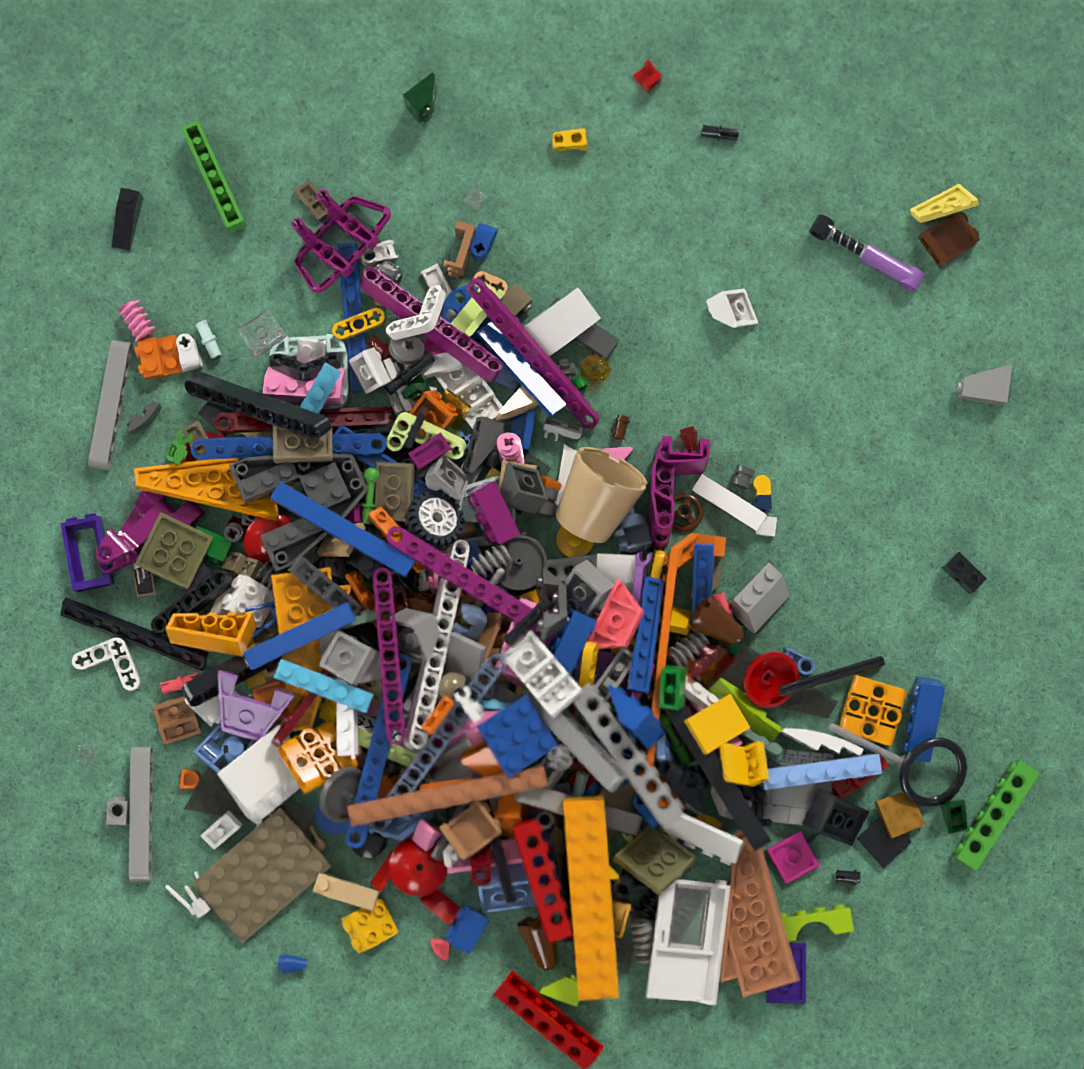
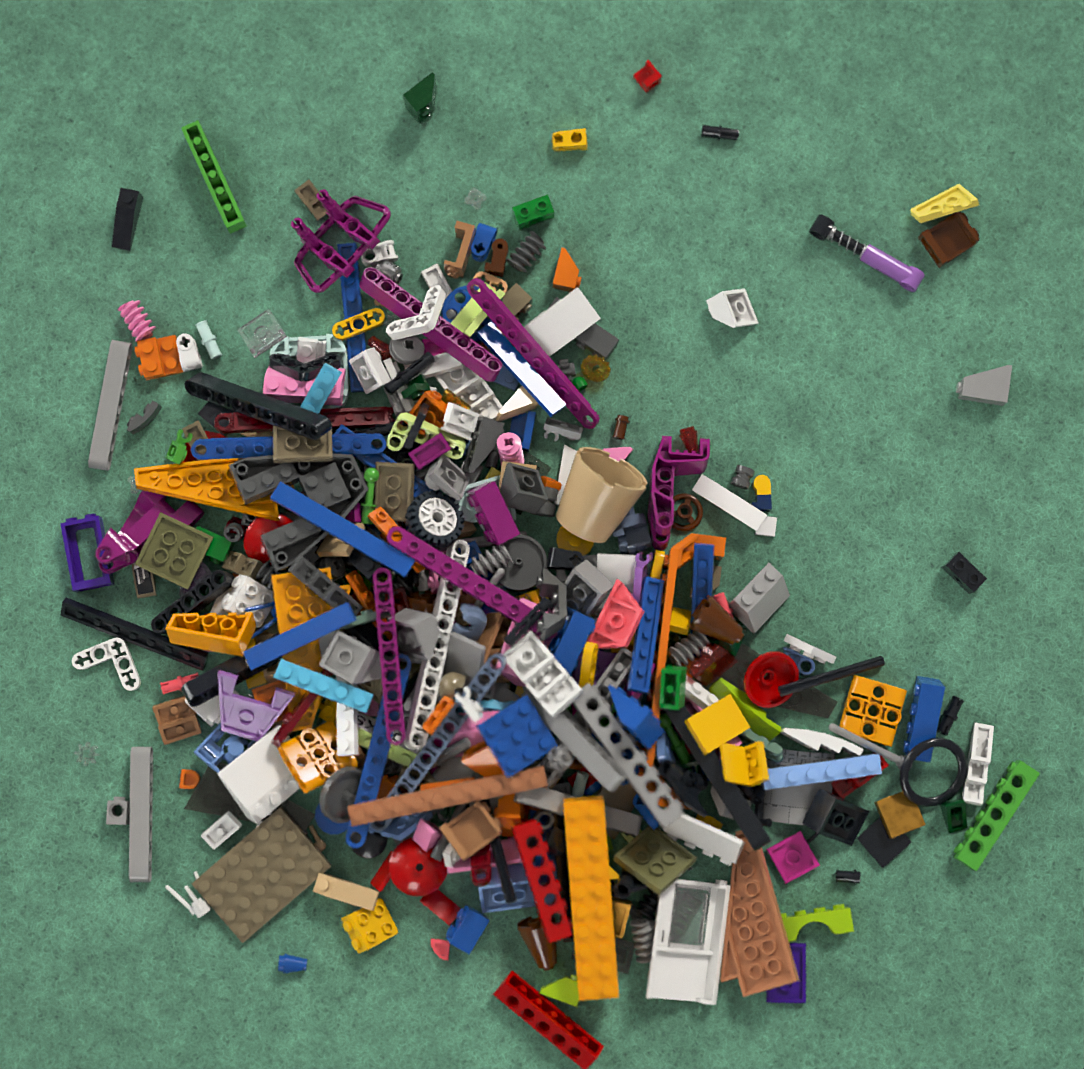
none -> white plate [441,403,479,441]
none -> reddish brown leg [484,239,508,277]
none -> dark grey piece [506,231,546,273]
none -> green brick [512,194,554,230]
none -> black piece [547,547,585,570]
none -> orange slope [553,248,582,292]
none -> white plate [784,634,836,664]
none -> black pin [937,696,964,736]
none -> white slope [962,723,994,806]

